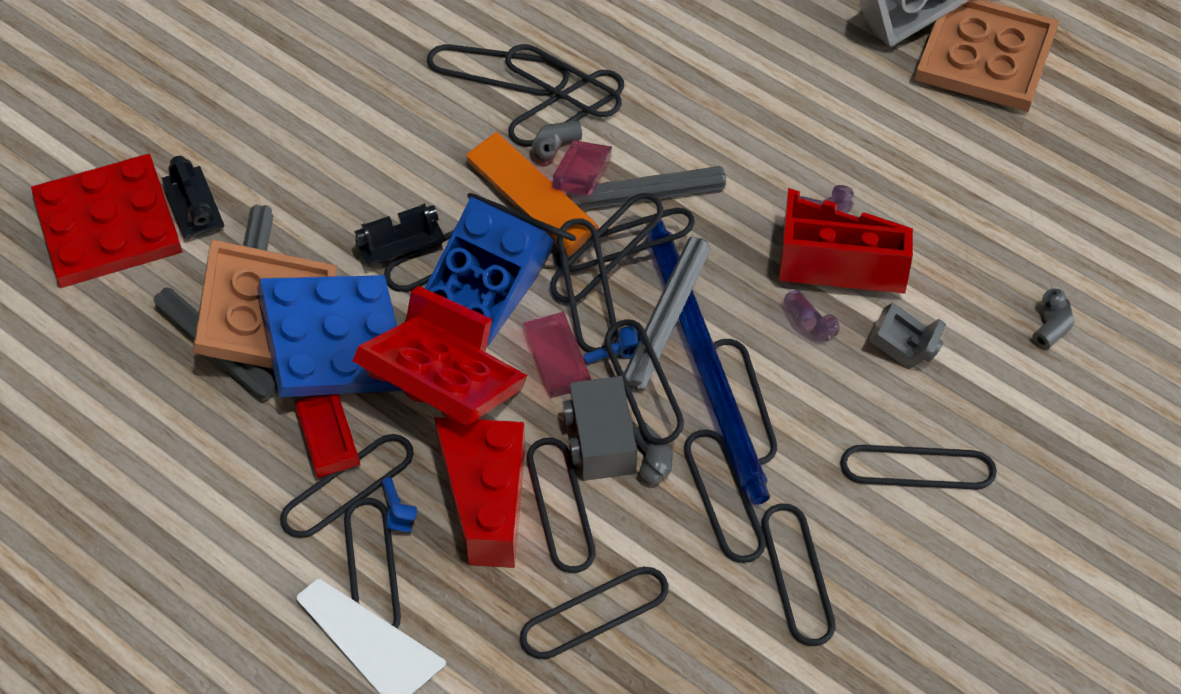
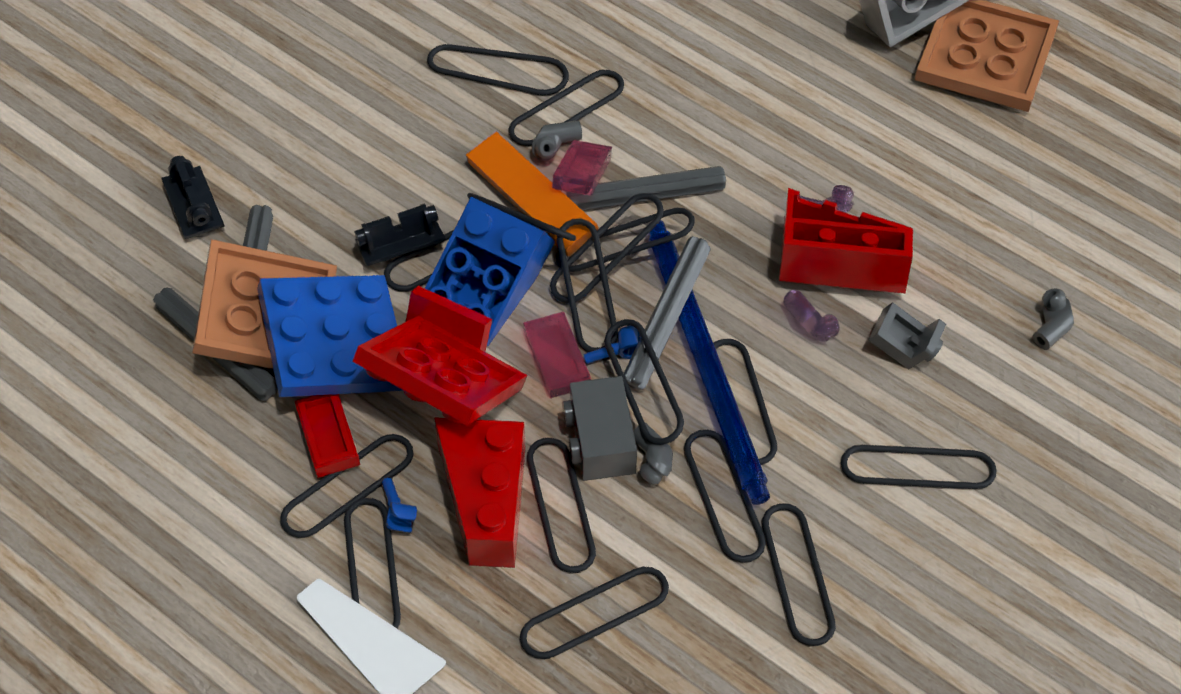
red plate [31,153,183,288] -> none
black piece [505,44,622,117] -> none

